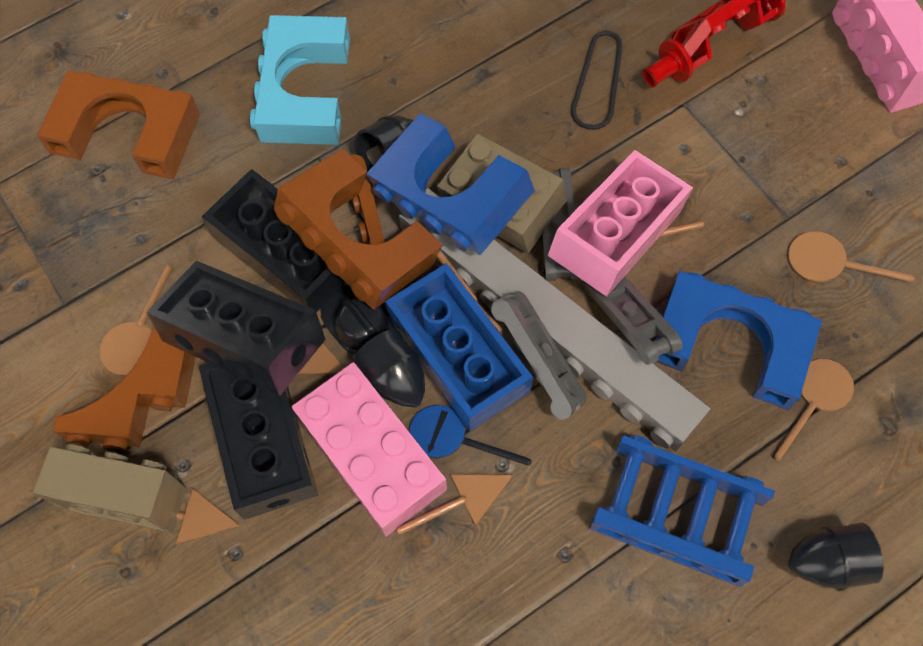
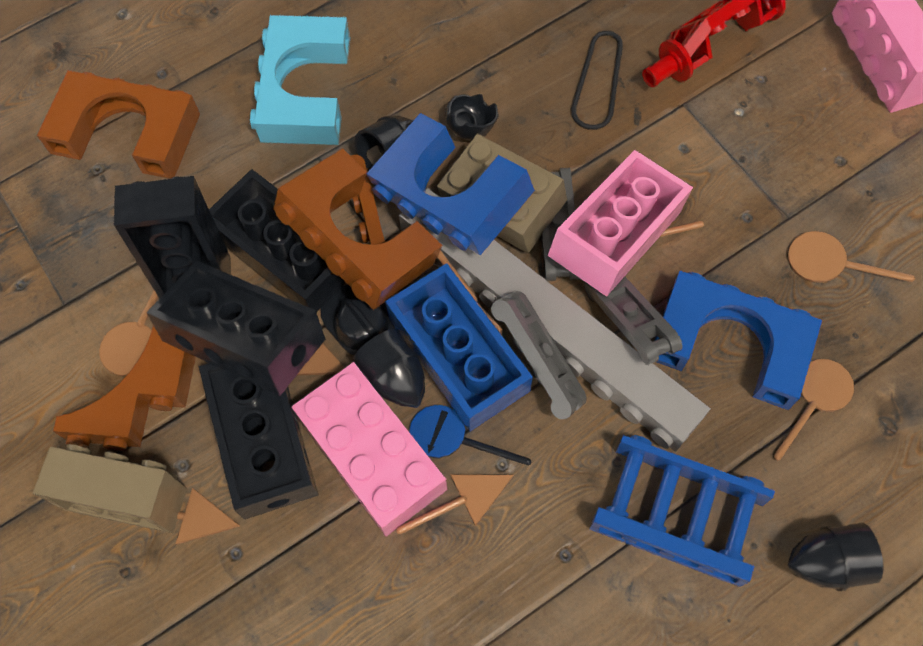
none -> black brick [114,176,231,299]
none -> black hair [445,94,499,141]

